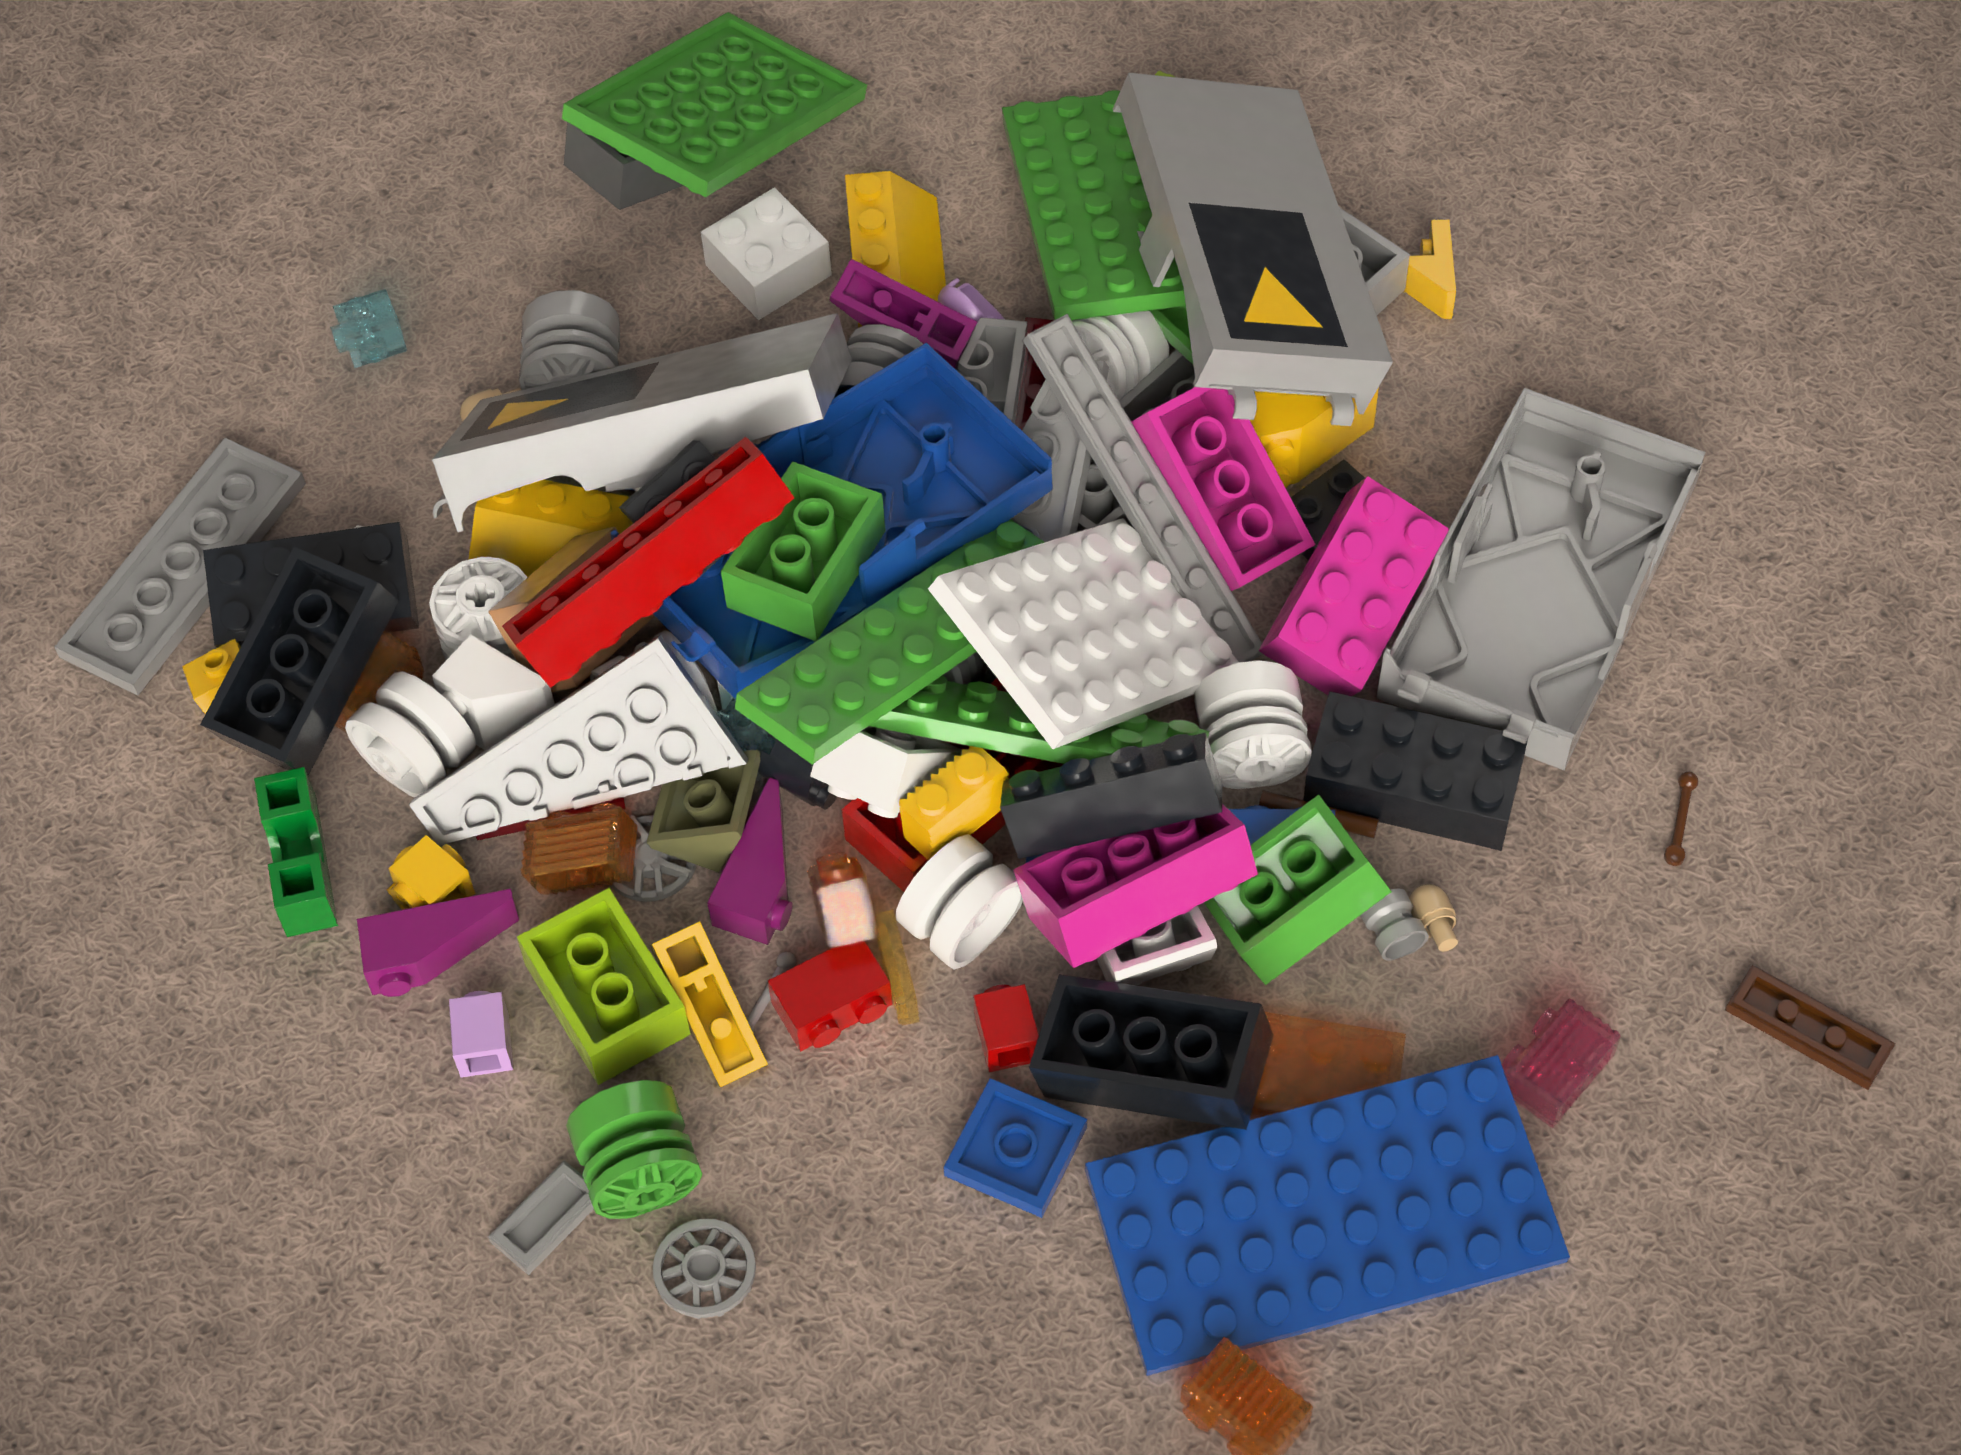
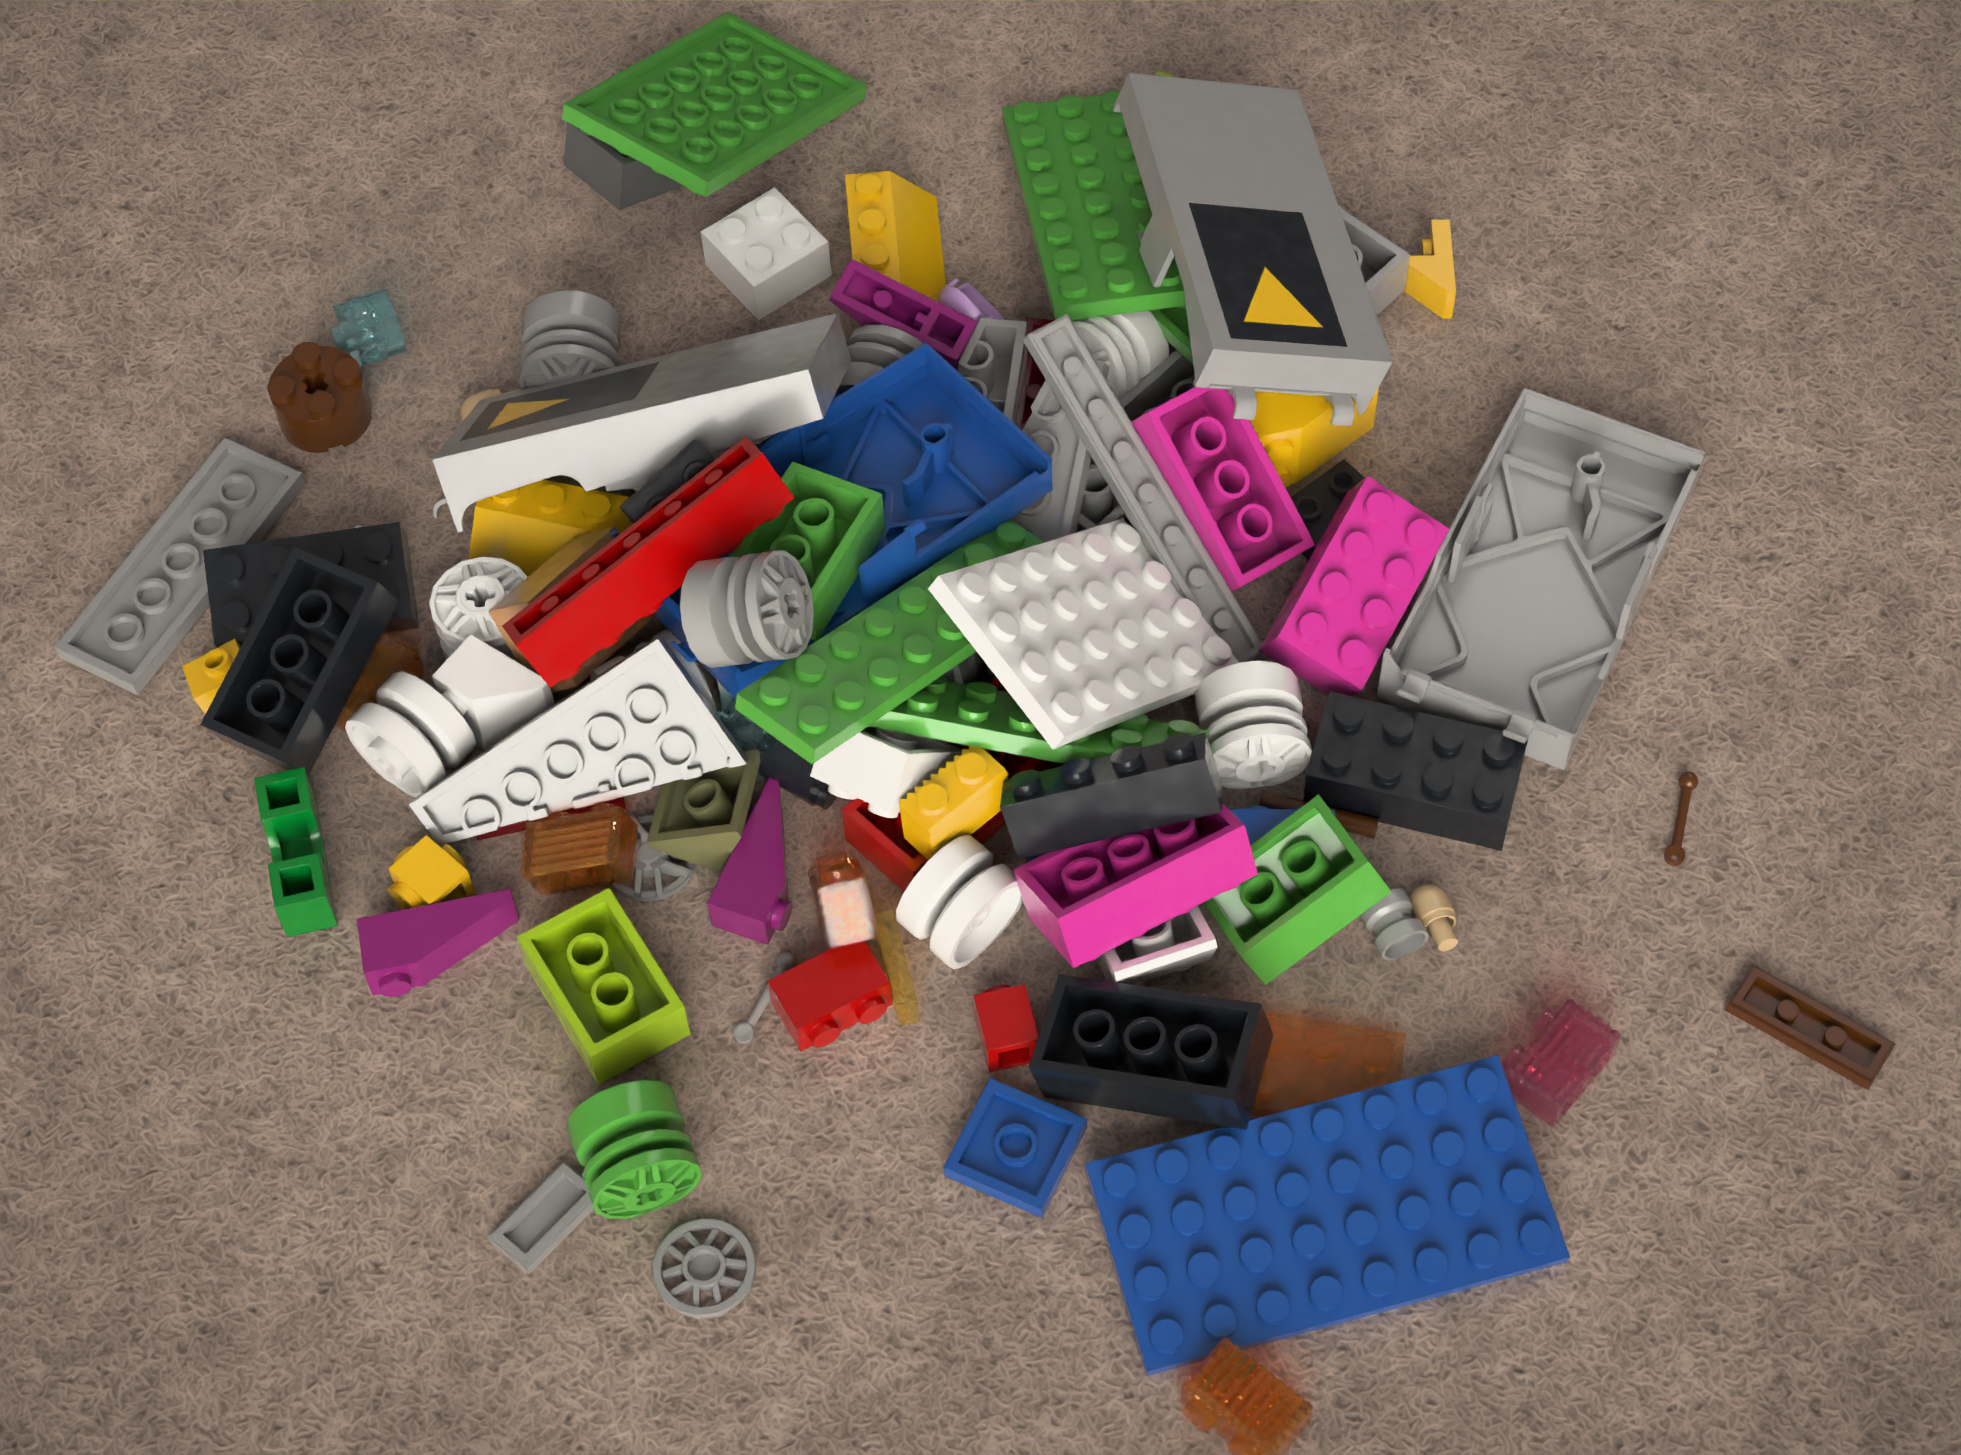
lavender brick [449,991,513,1077] -> none
yellow slope [650,921,768,1087] -> none
none -> reddish brown brick [267,342,372,453]
none -> light grey wheel [680,550,814,668]

